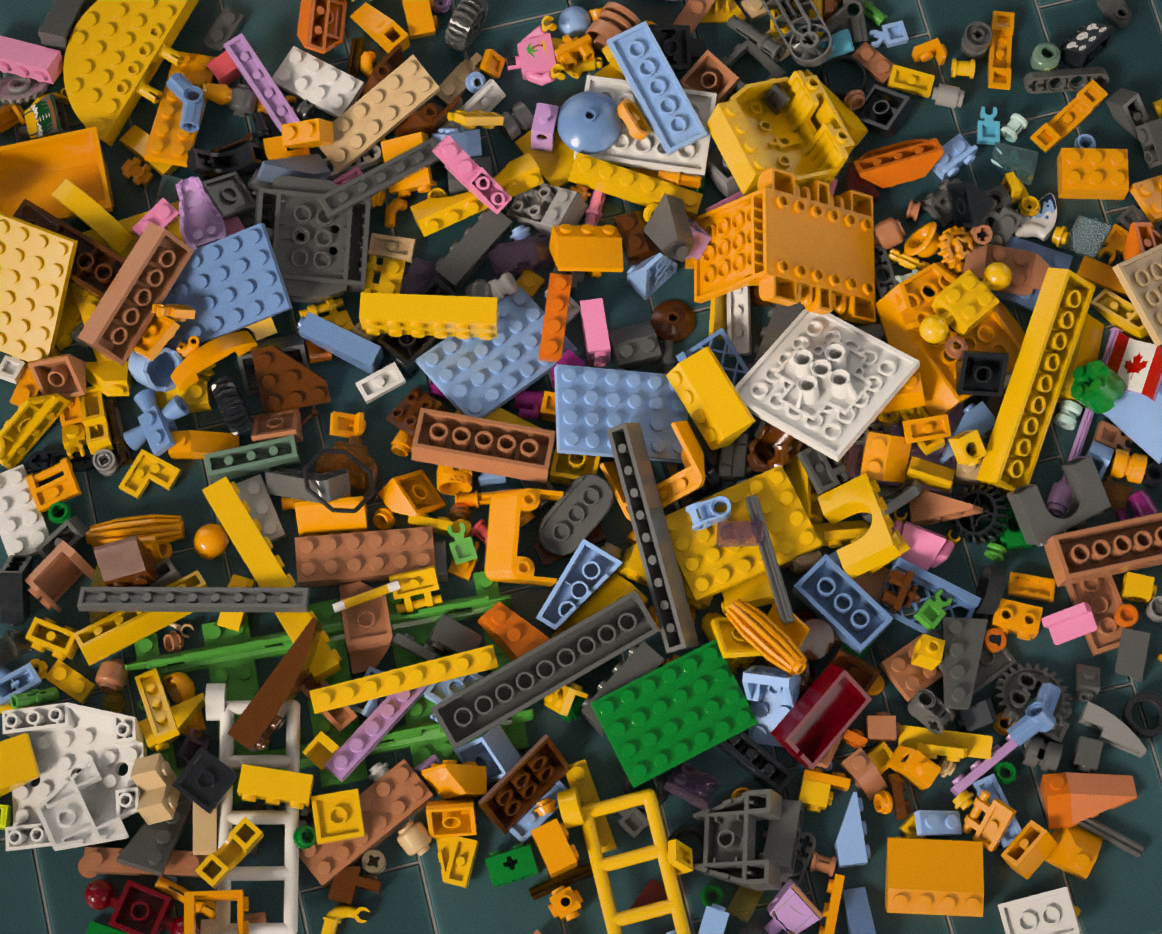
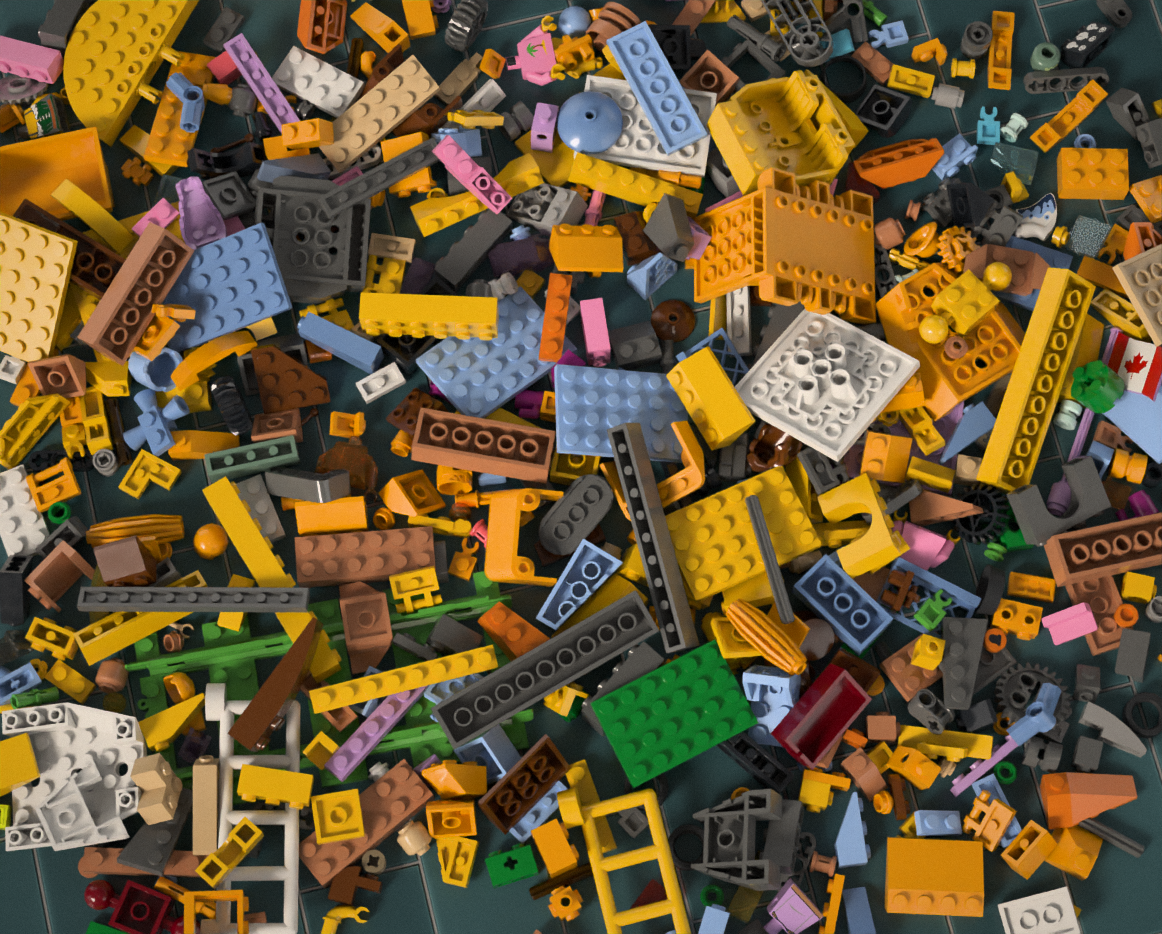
yellow plate [135,668,180,744] -> none
black plate [172,747,240,814] -> none
light orange arm [176,336,199,357] -> none
green plate [293,825,316,849] -> none
black piece [303,449,375,513] -> none
yellow bar [332,580,401,613] -> none
light orange arm [384,197,408,228] -> none
bright green plate [448,522,478,565] -> none
light blue plate [465,72,486,93] -> none
light orange plate [534,797,557,817] -> none
light orange plate [617,99,651,140] -> none
clear purple plate [663,762,721,811] -> none
yellow bracket [667,839,693,876] -> none
light blue piece [685,496,731,531] -> none
plate [716,520,764,547] -> none
black plate [761,83,792,115] -> none
nougat plate [844,90,865,110] -> none
light orange plate [902,414,951,444] -> none
yellow brick [948,430,987,466] -> none
yellow plate [952,789,974,811] -> none
black slope [956,350,1009,397] -> none
nougat bush [970,224,993,245] -> none
yellow plate [1018,196,1041,217] -> none

